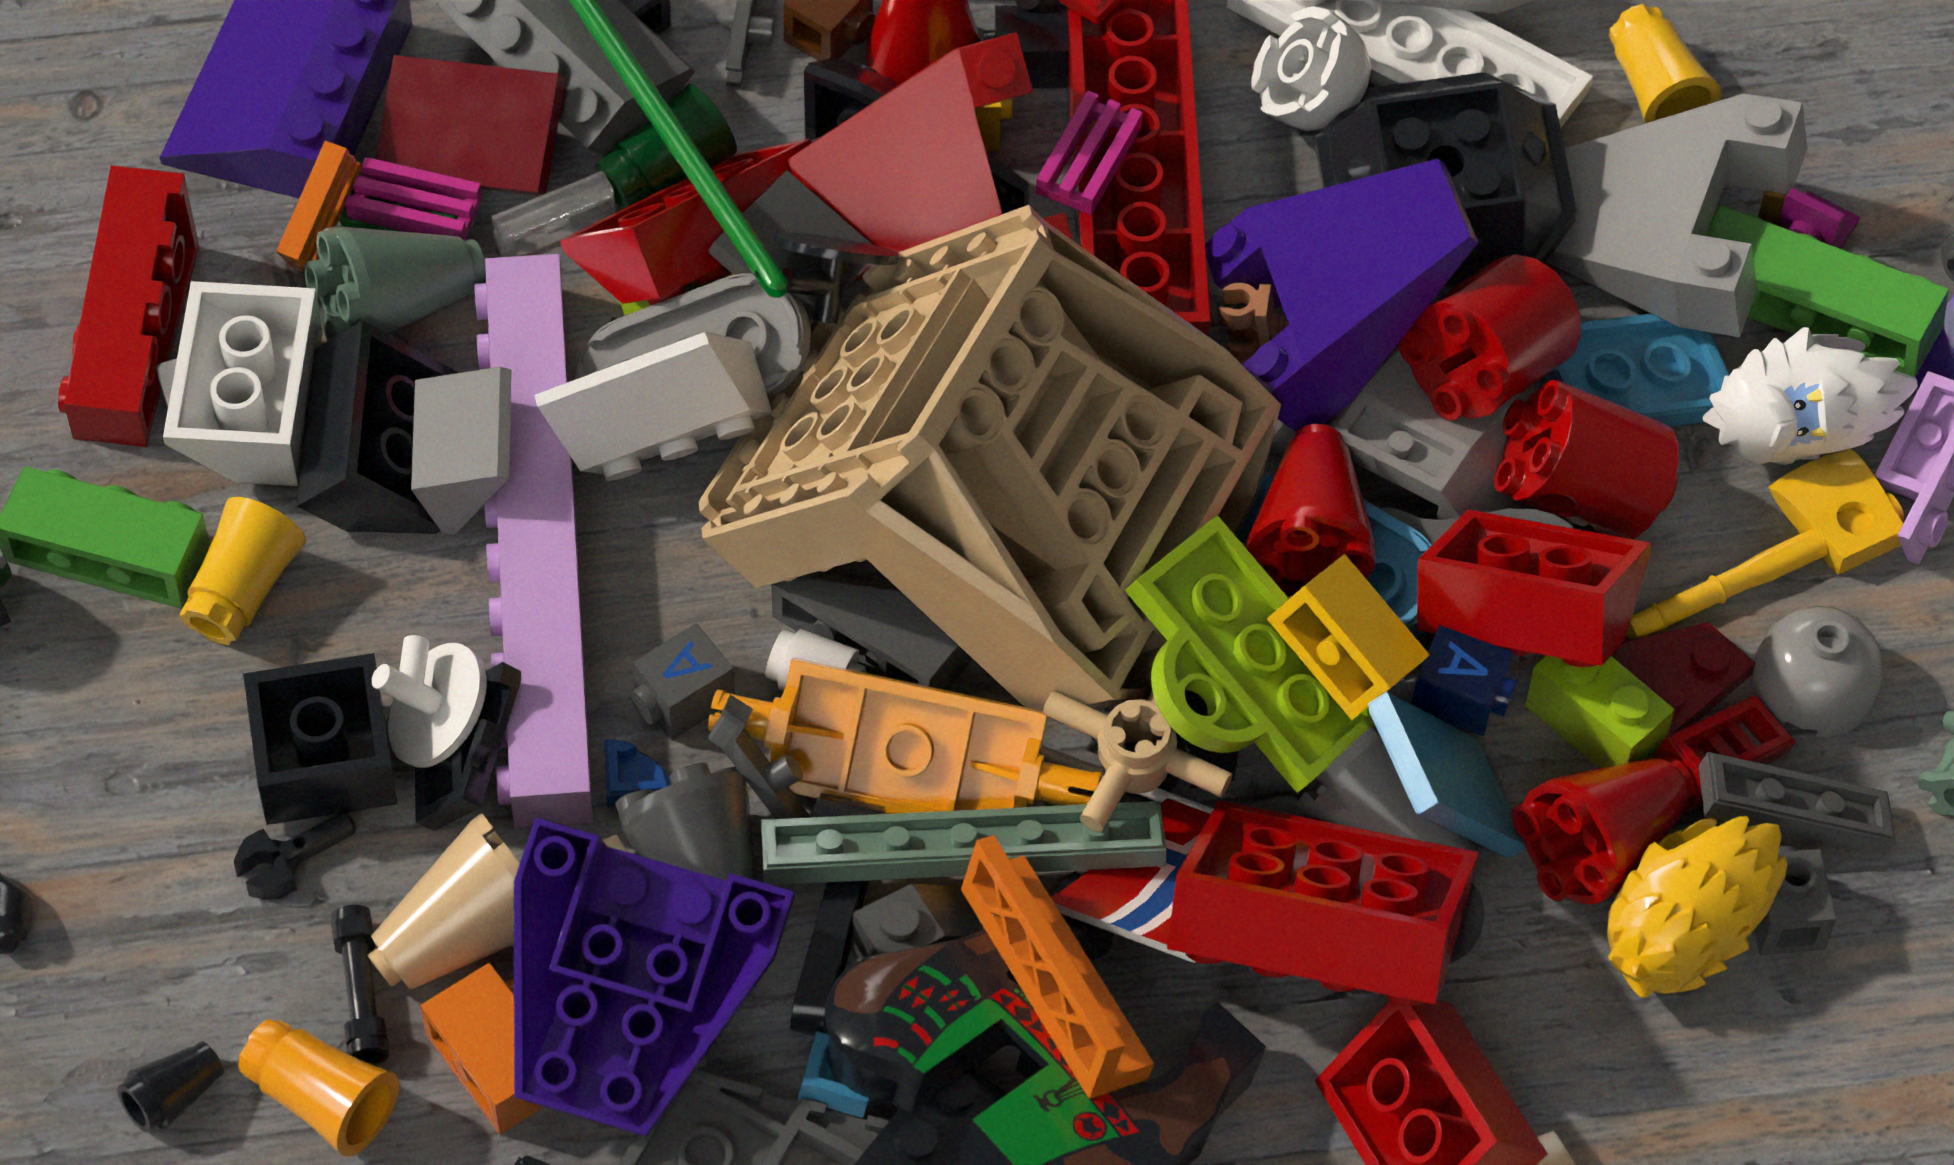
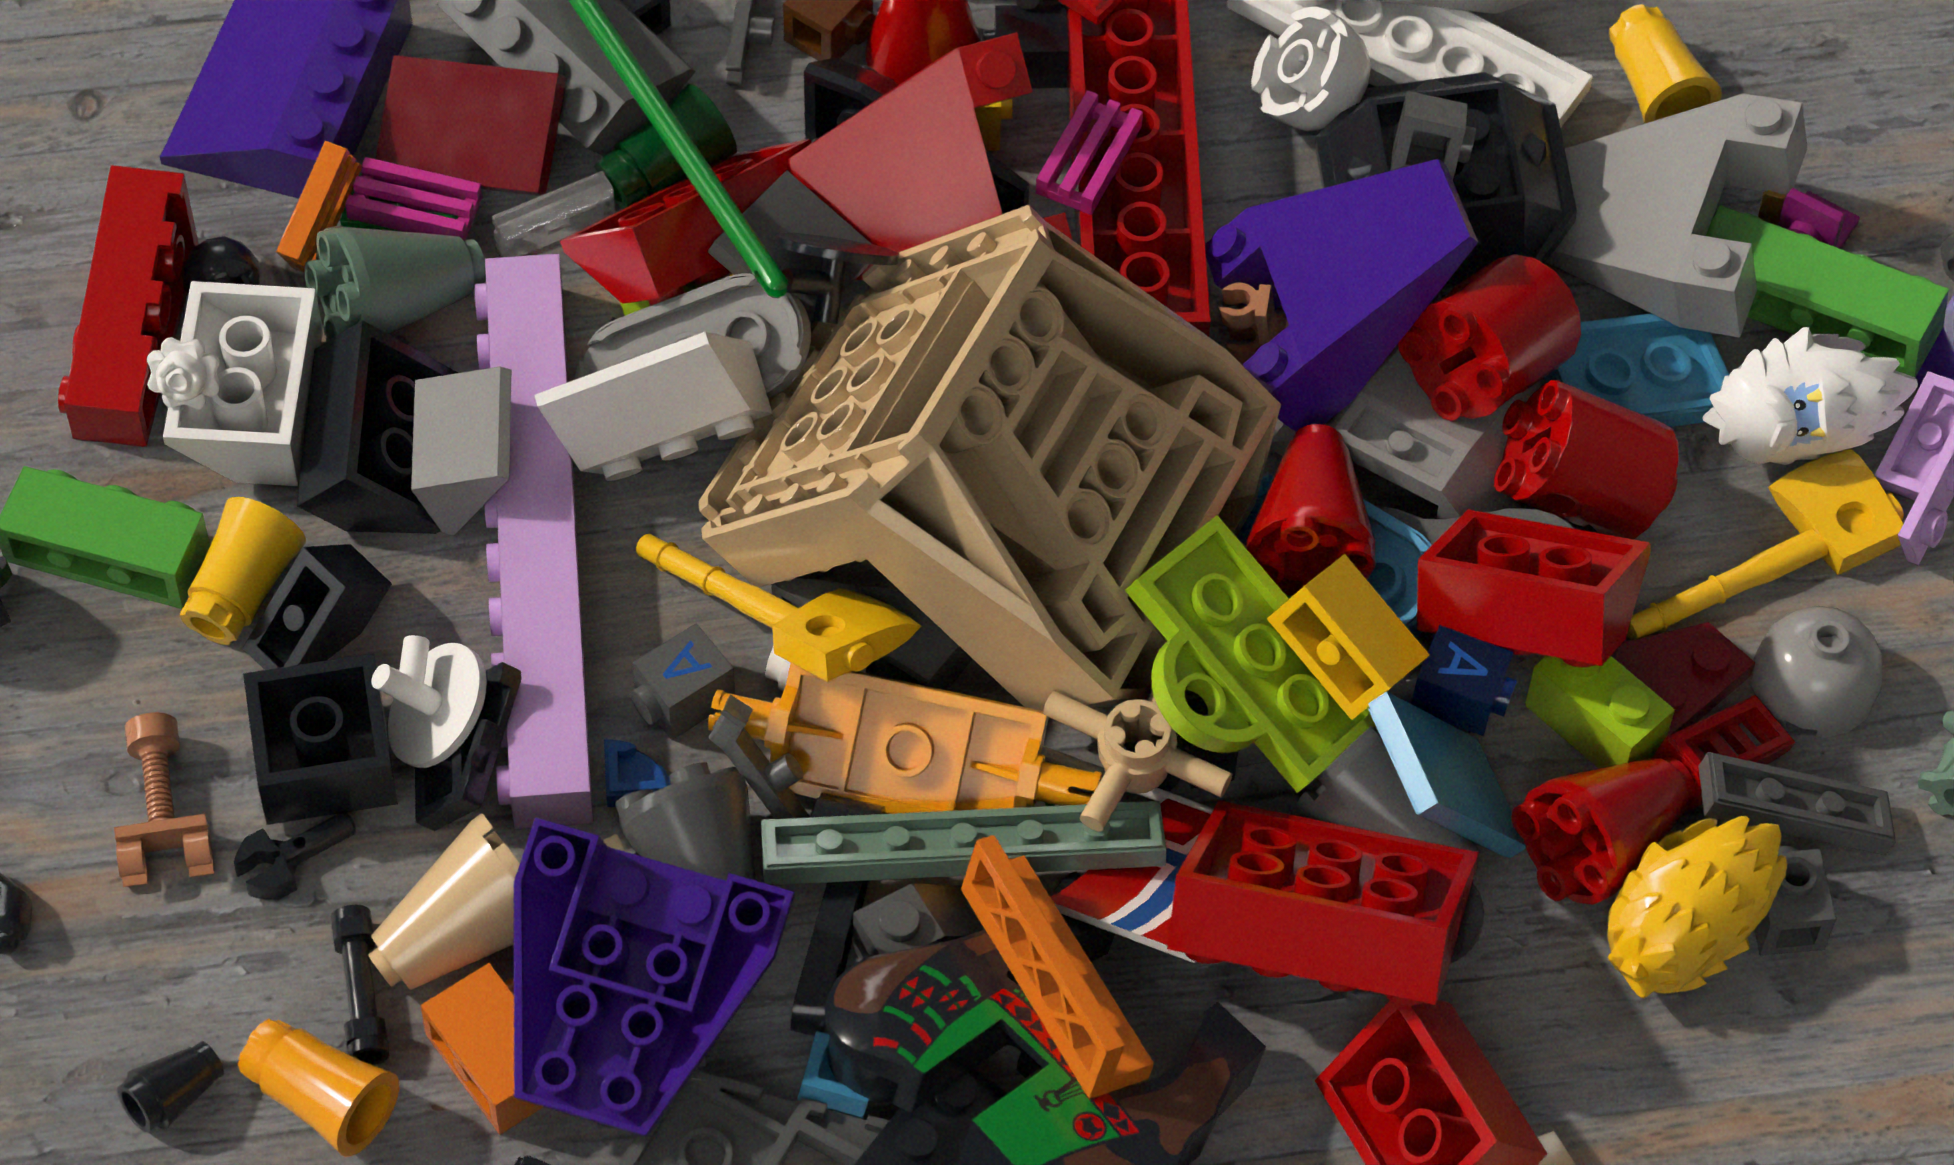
none -> nougat bar [114,712,215,887]
none -> white plant [147,337,220,410]
none -> black piece [182,236,260,295]
none -> black slope [243,544,392,670]
none -> yellow piece [636,534,921,682]
none -> dark grey brick [1391,91,1476,180]

